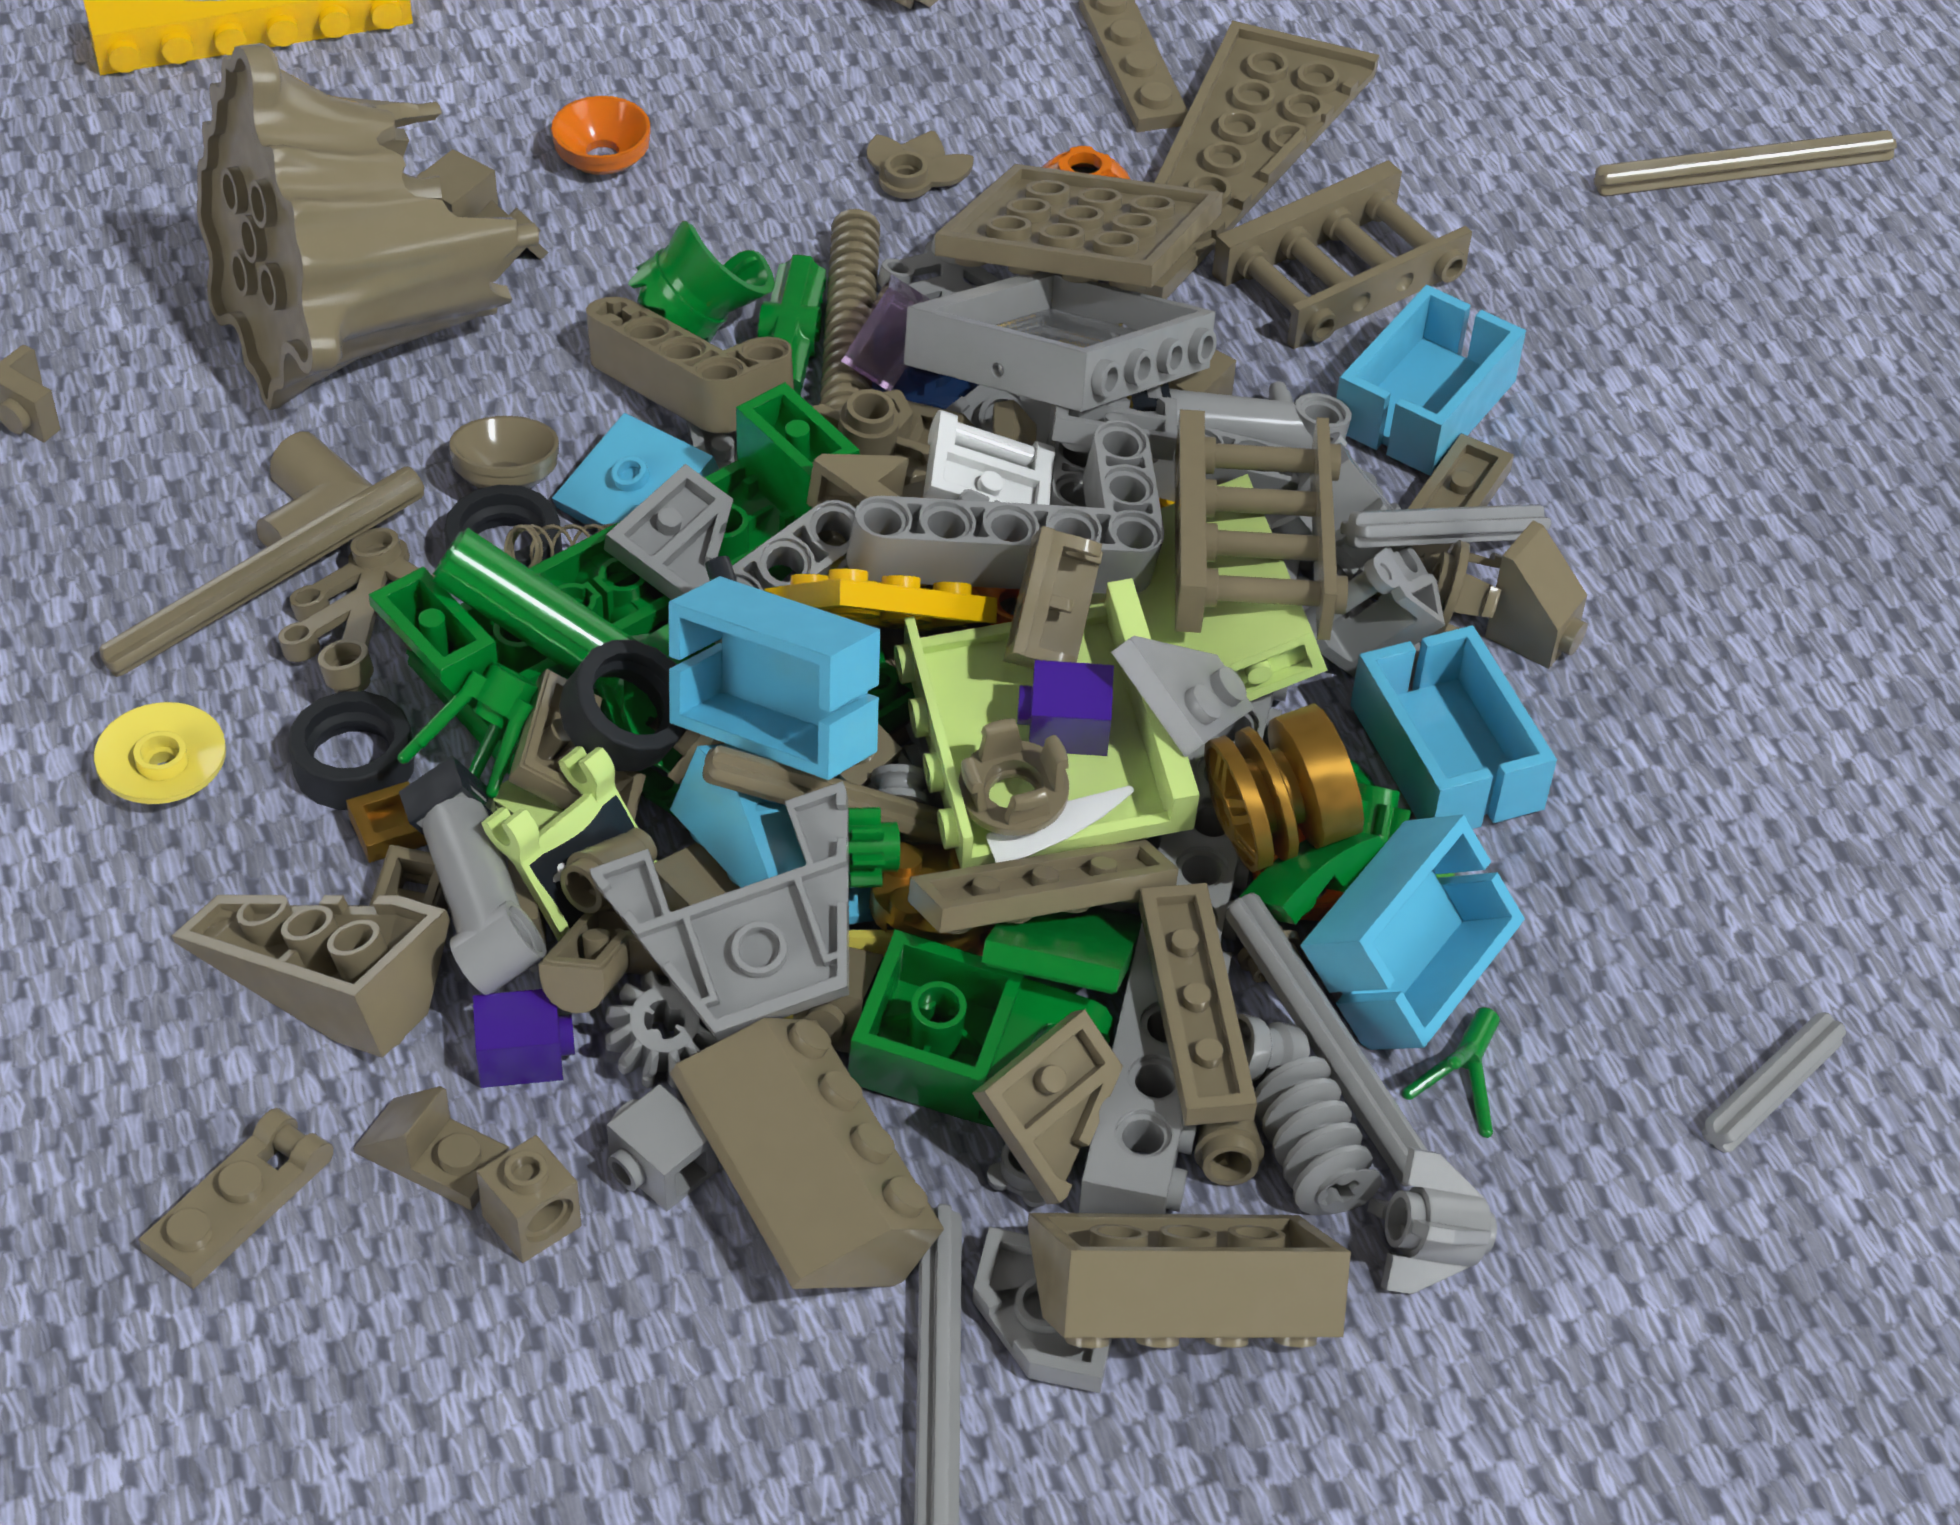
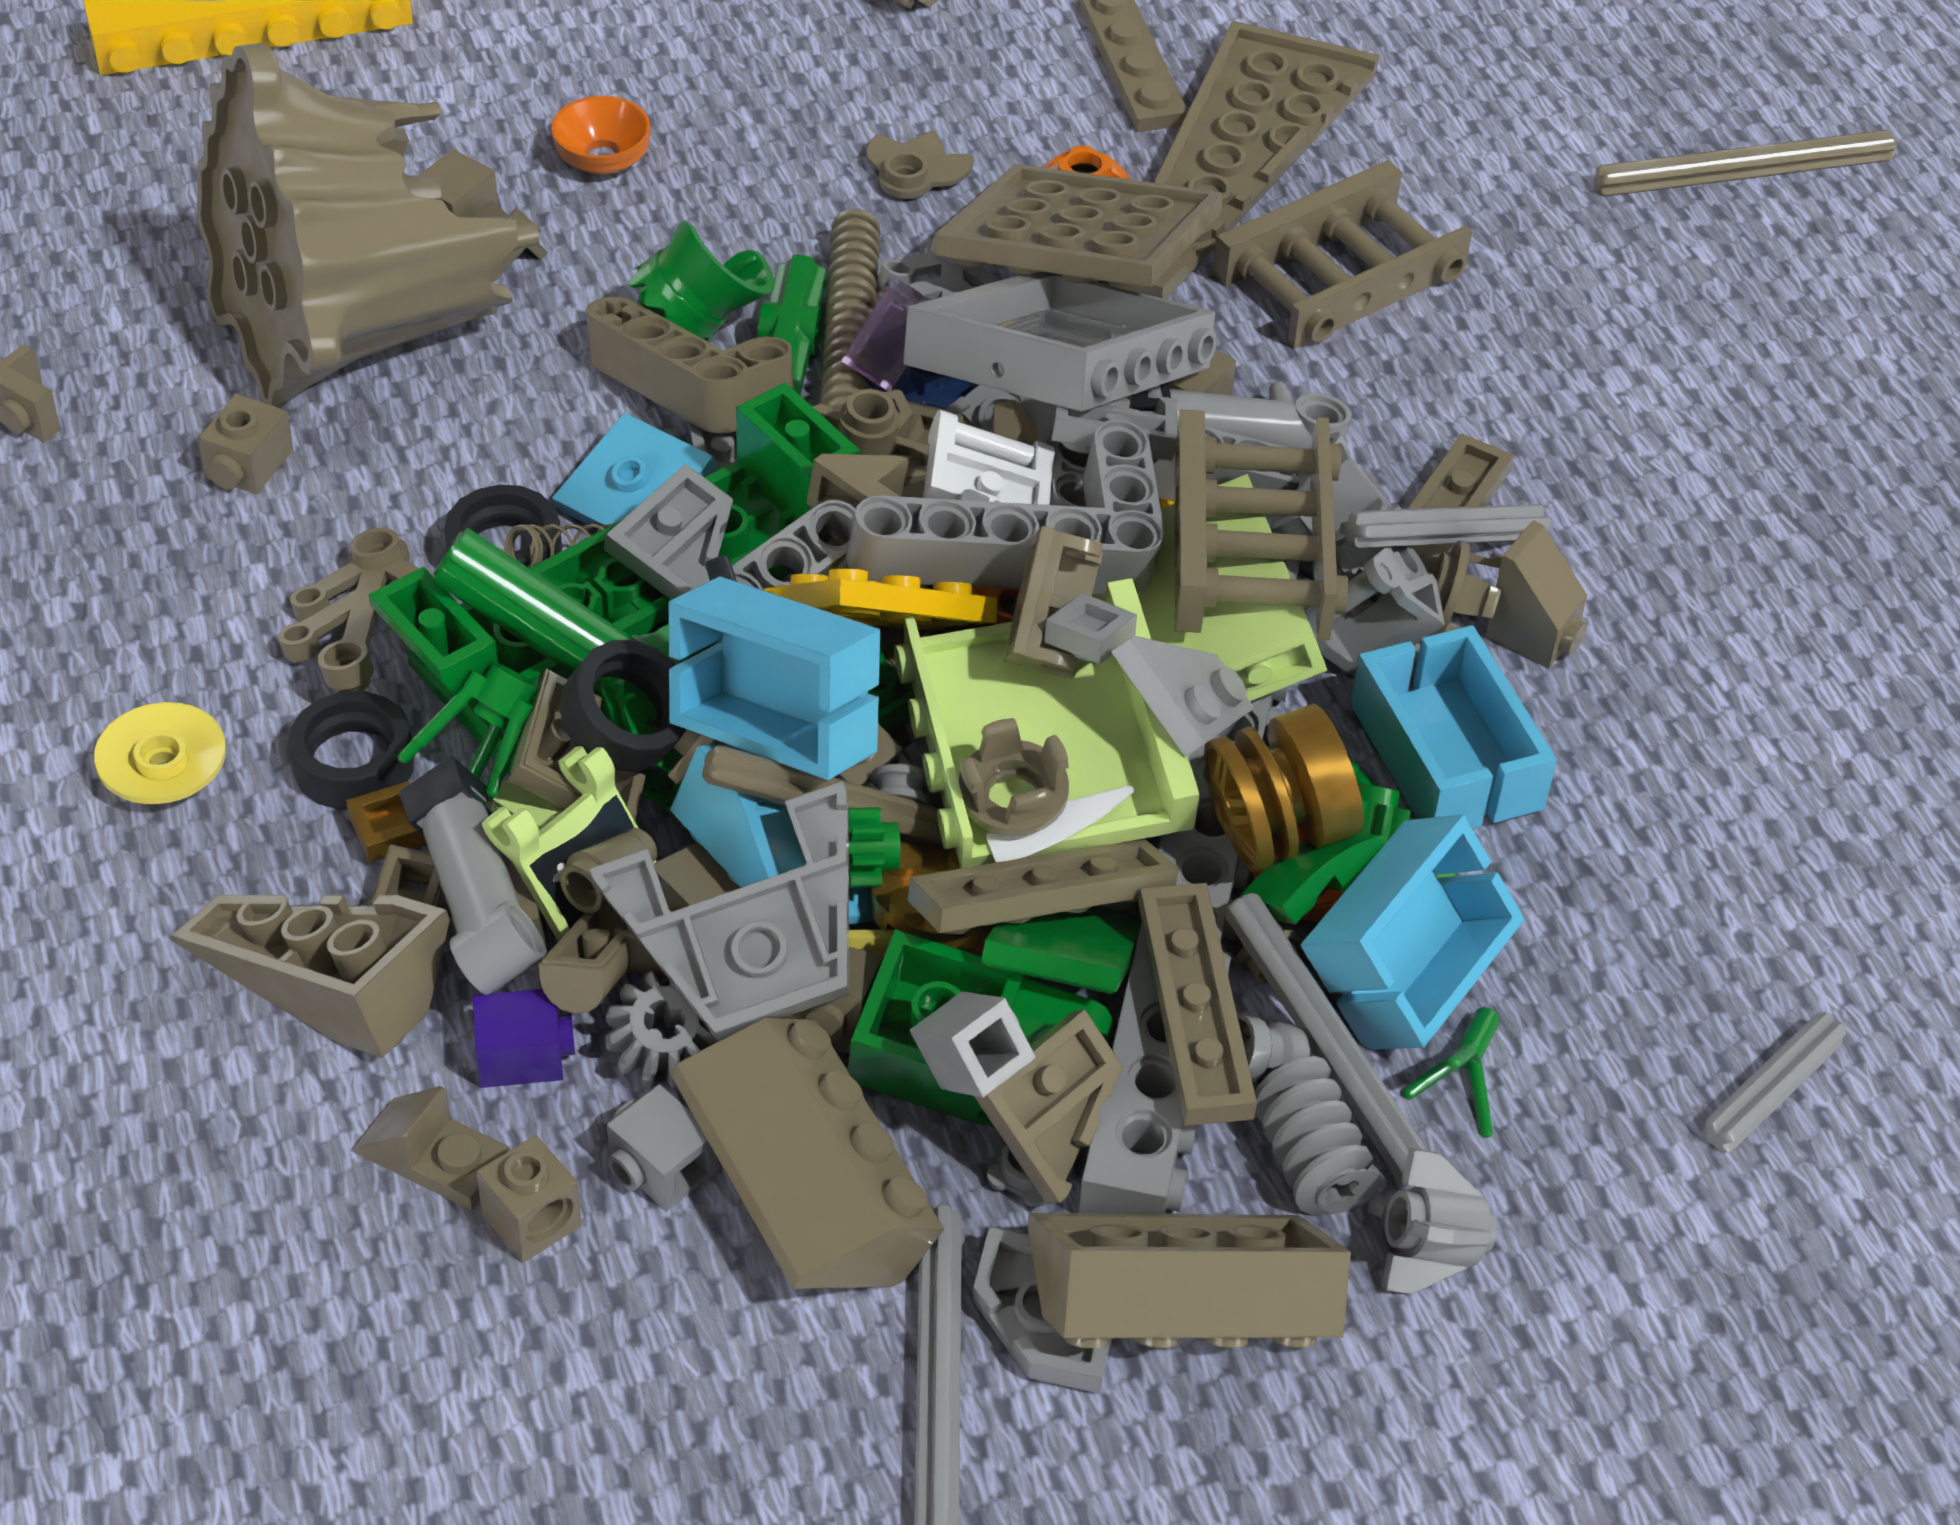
dark tan axle [99,466,425,677] -> none
dark tan plate [138,1108,334,1289] -> none
dark tan brick [256,431,372,547] -> none
dark tan piece [450,416,559,489] -> none
dark purple brick [1017,660,1114,756] -> none
dark tan cone [1194,1120,1264,1186] -> none
medium azure piece [1336,284,1526,476] -> none
none -> dark tan brick [198,393,294,495]
none -> light grey brick [909,991,1036,1098]
none -> light grey plate [1044,593,1137,664]

